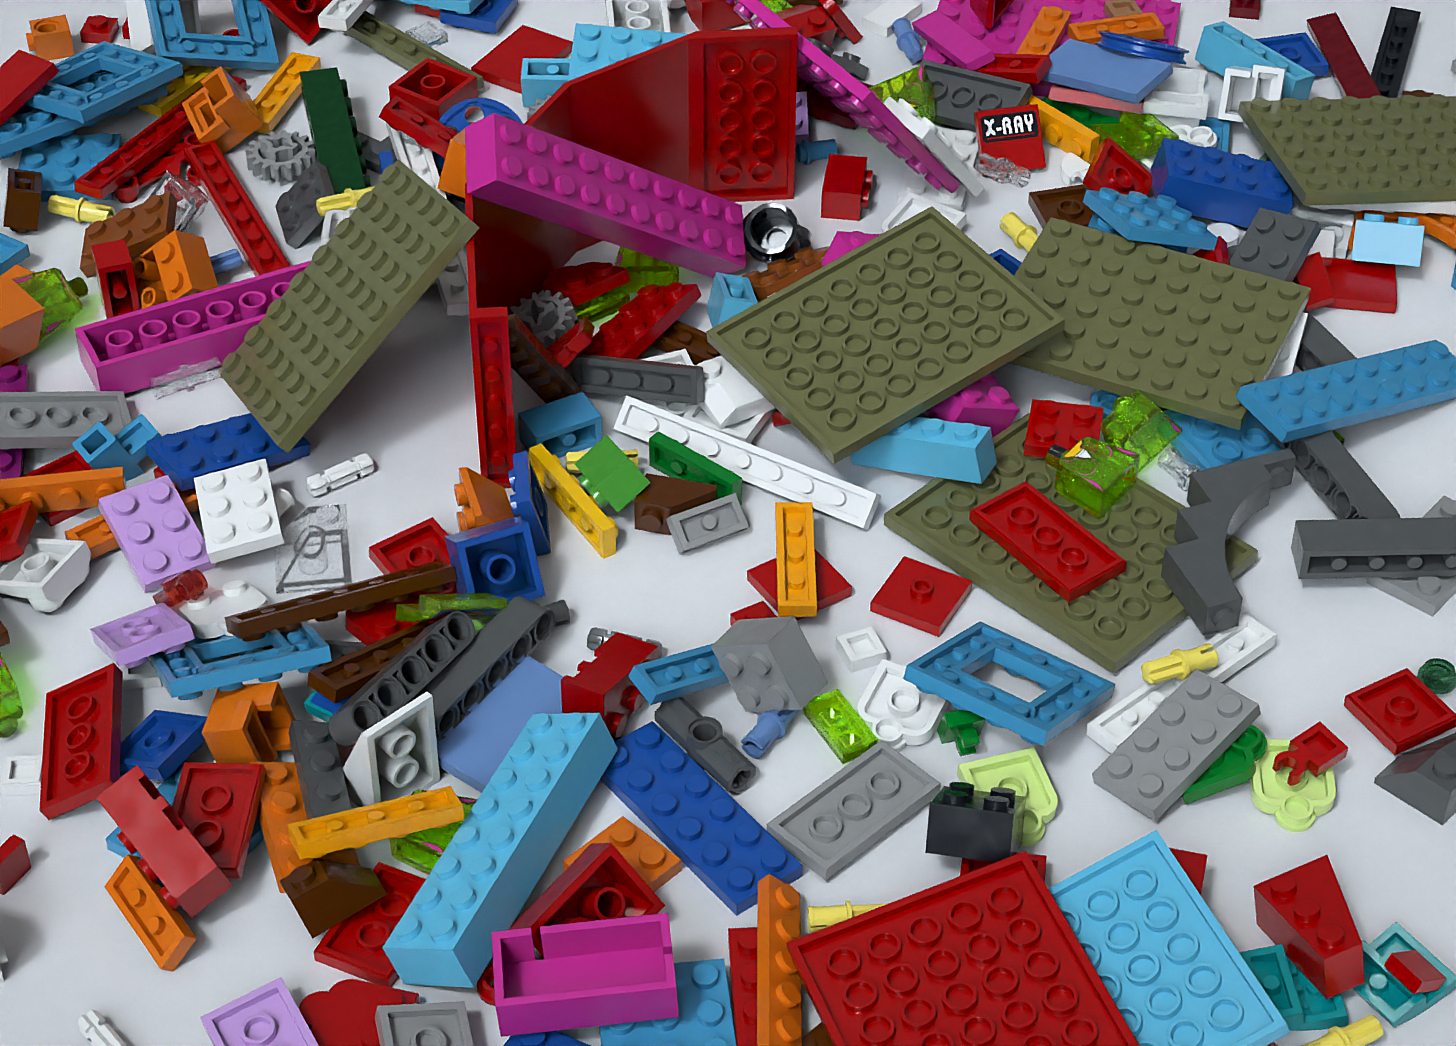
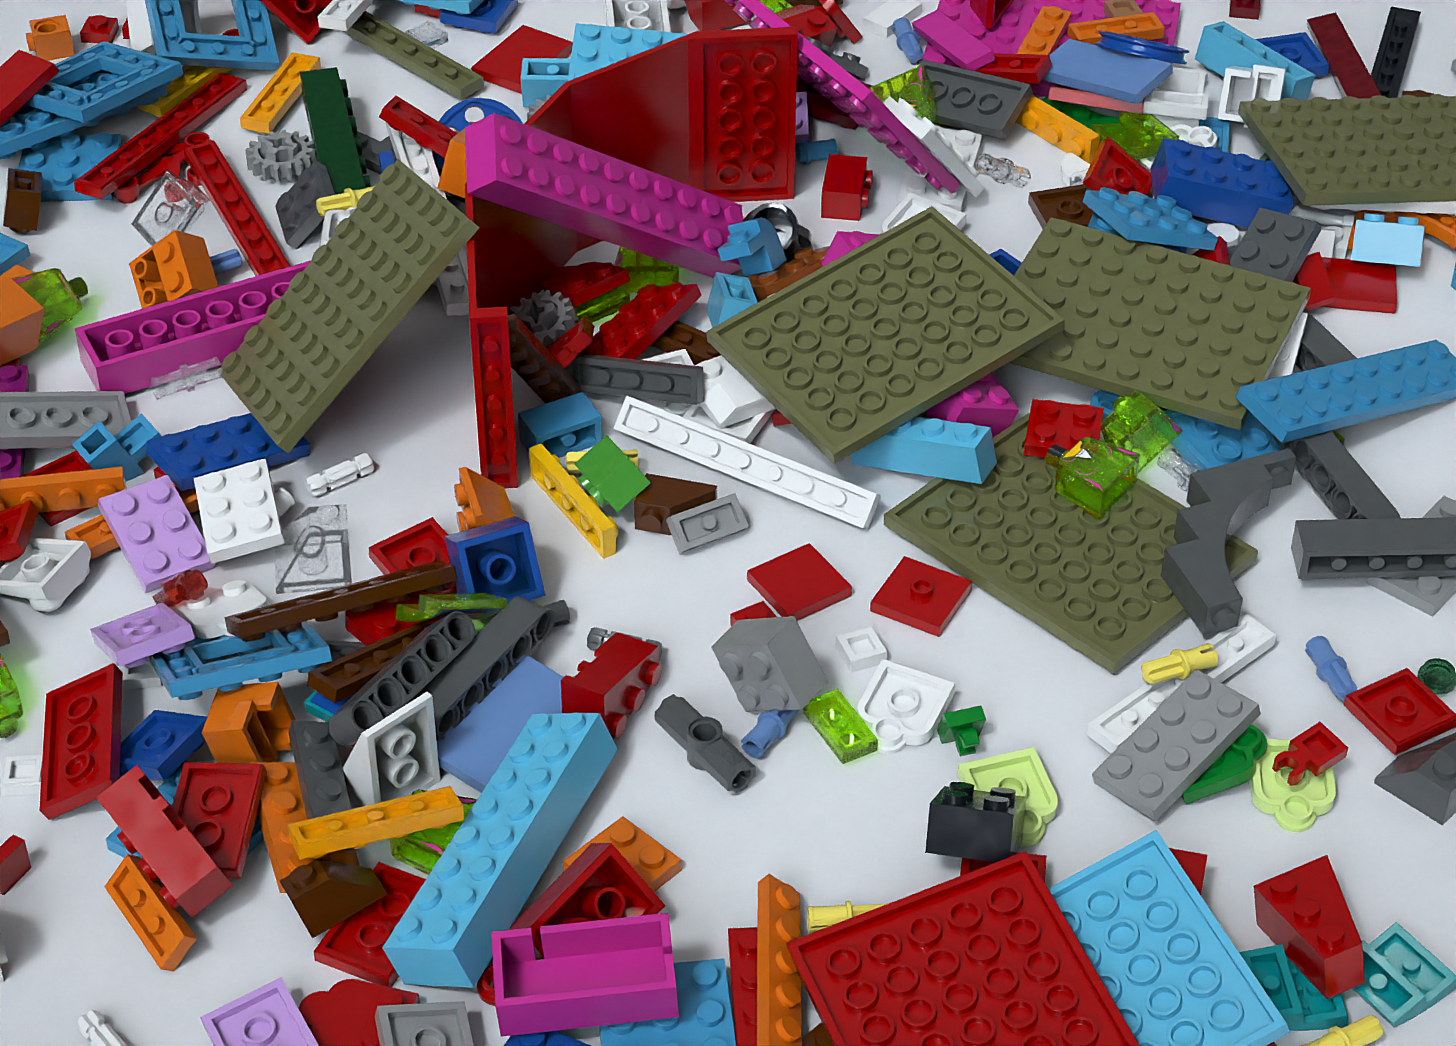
light yellow axle [47,195,115,223] -> none
dark orange plate [80,191,177,278] -> none
red brick [91,239,140,319] -> none
orange plate [182,66,264,154] -> none
red brick [389,57,479,129] -> none
blue plate [508,451,551,556] -> none
blue plate [600,721,803,916] -> none
dark azure plate [628,643,729,705] -> none
green plate [649,431,742,506] -> none
light grey plate [767,740,941,881] -> none
light orange plate [775,502,817,617] -> none
dark azure plate [903,621,1116,746] -> none
red tile [969,481,1127,603] -> none
tile [974,104,1046,176] -> none
light yellow axle [999,212,1039,252] -> none
red tile [1384,950,1446,994] -> none
none -> dark azure brick [718,218,786,277]
none -> medium blue axle [1305,636,1357,701]

